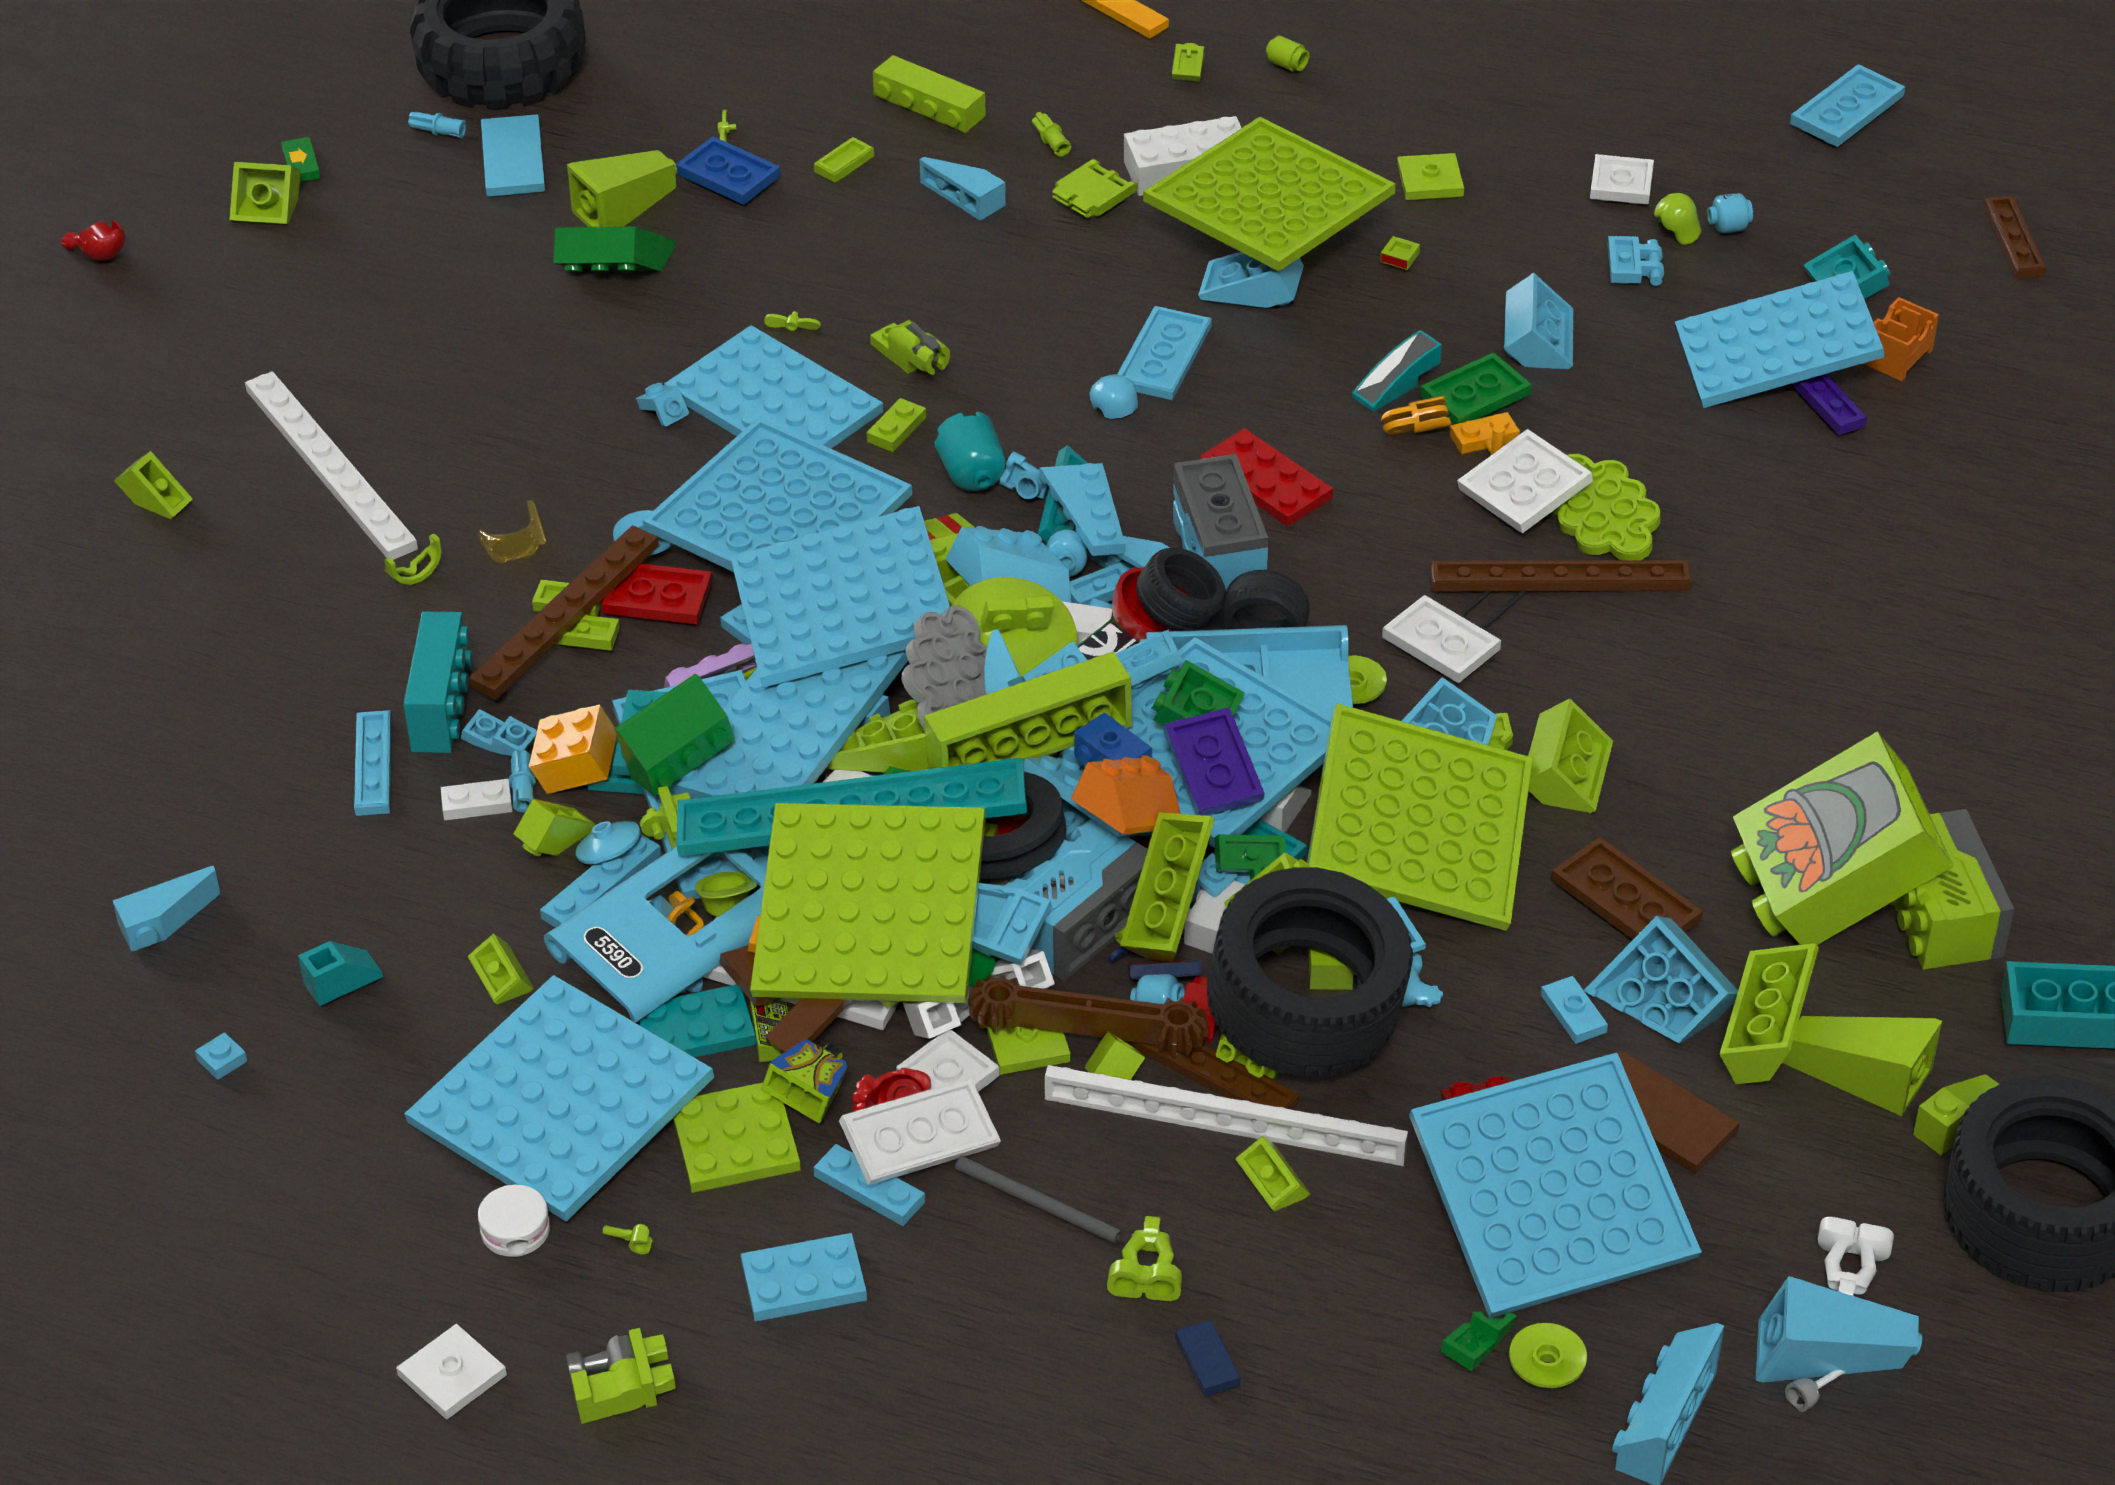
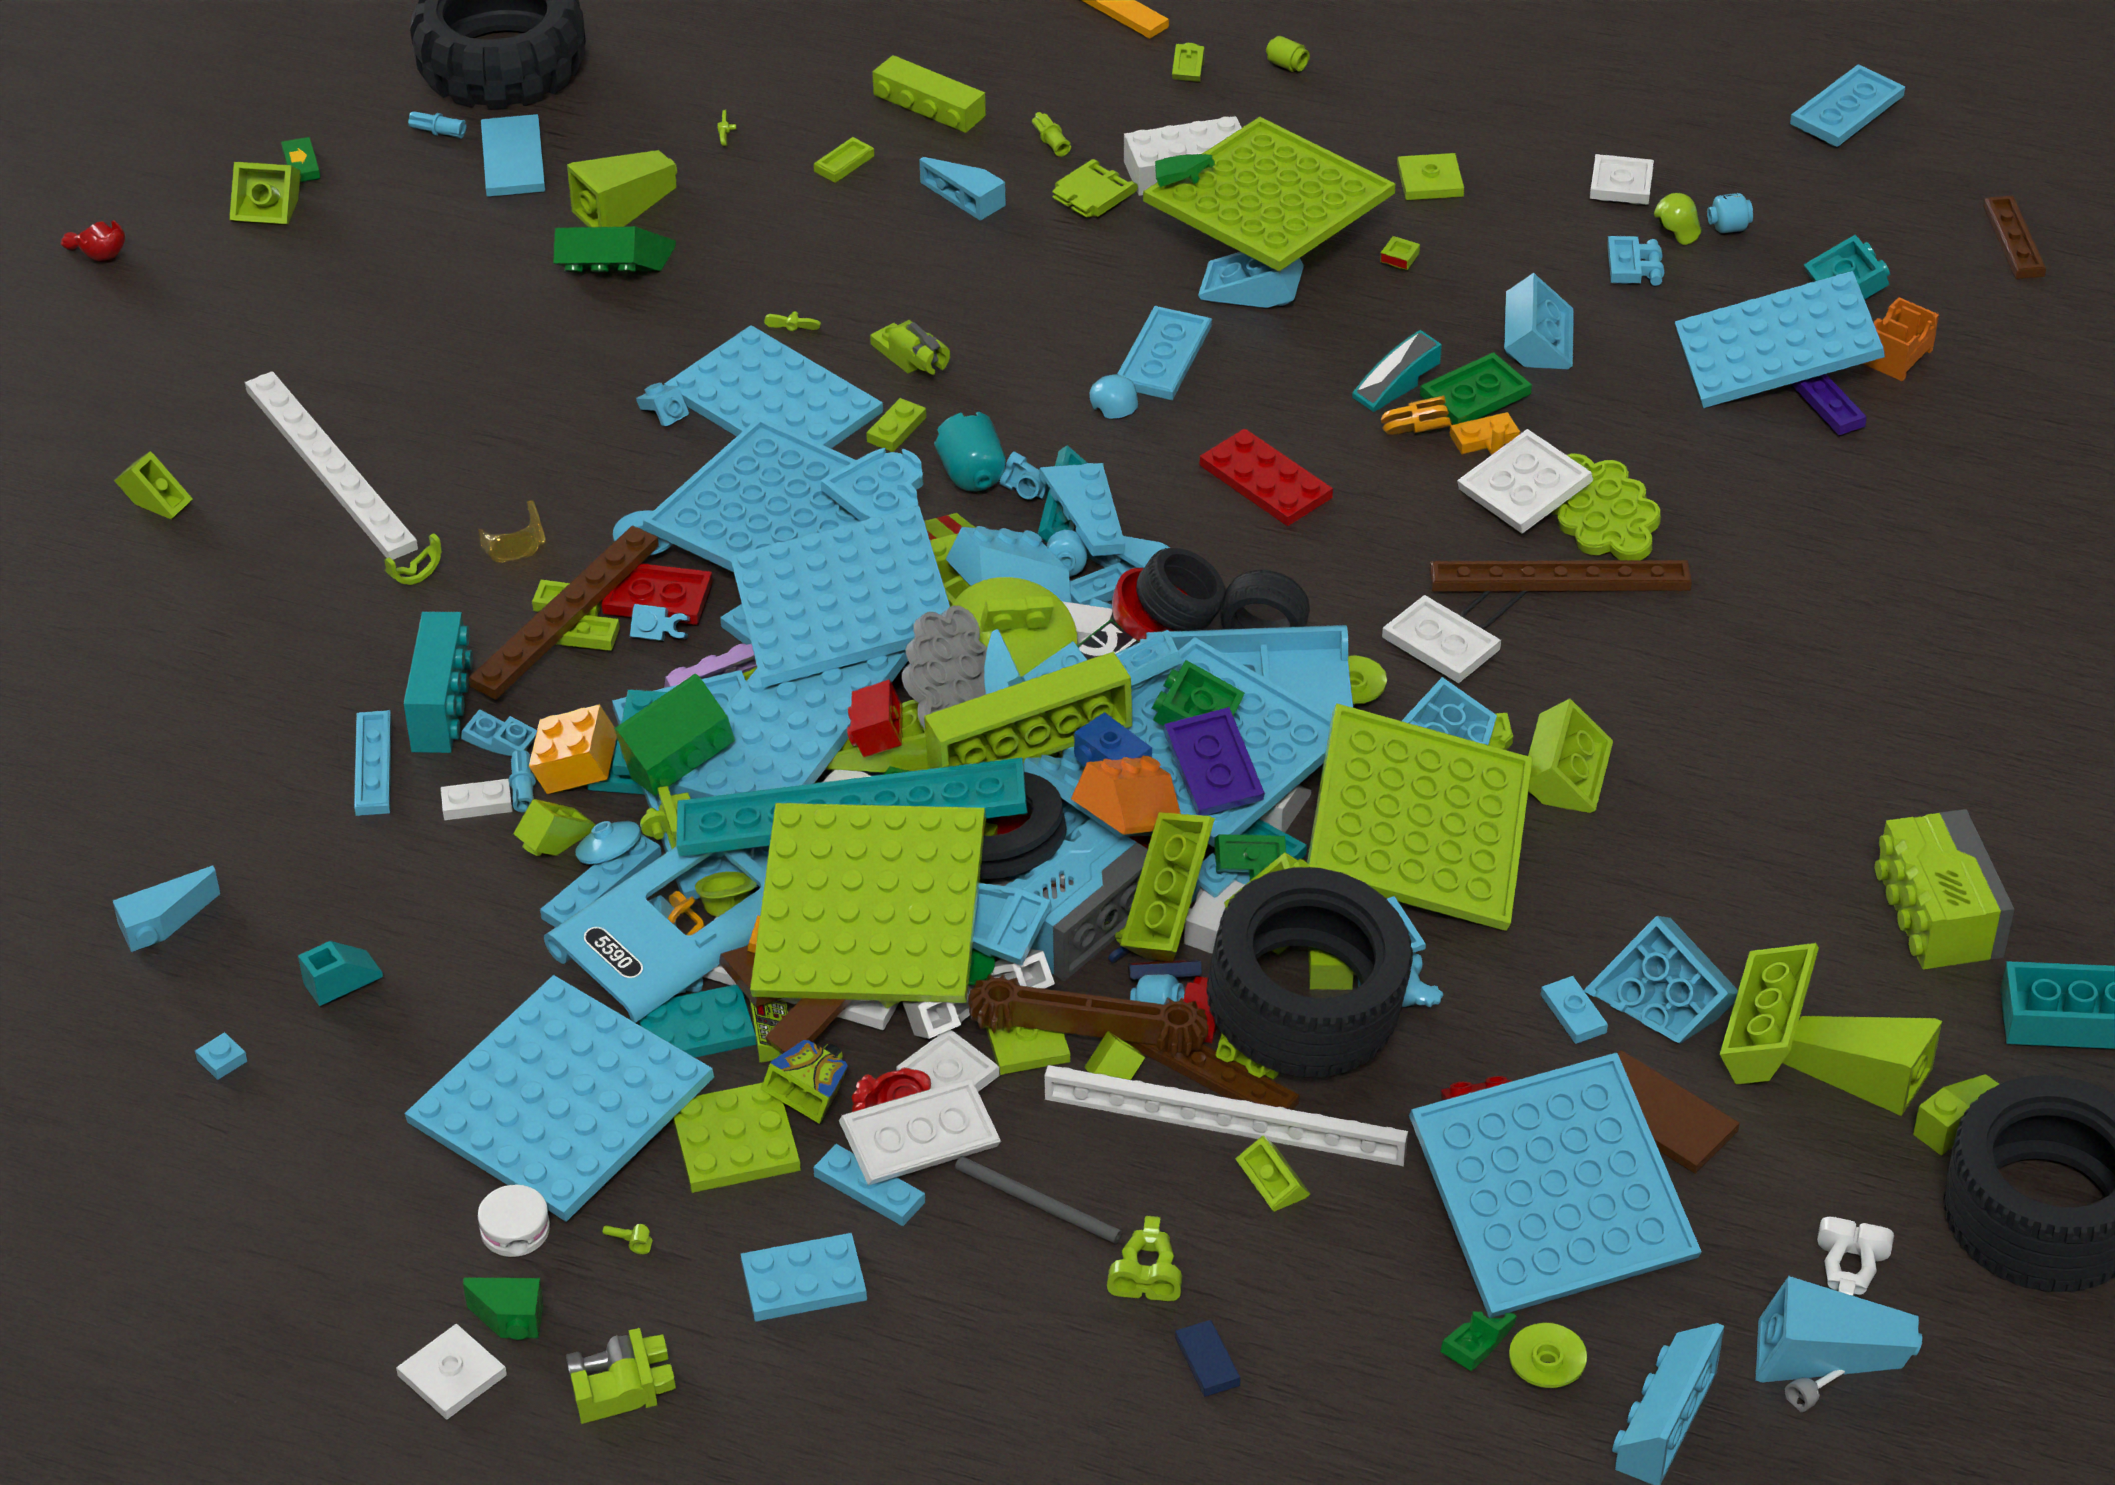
lime slope [468,933,534,1005] -> none
blue plate [676,136,781,205] -> none
dark grey piece [1173,454,1268,590] -> none
reddish brown plate [1551,836,1703,940] -> none
lime brick [1731,731,1954,945] -> none
none -> green slope [463,1277,543,1340]
none -> medium azure plate [630,604,690,641]
none -> medium azure plate [821,448,923,521]
none -> red brick [847,679,903,757]
none -> green slope [1155,154,1215,187]

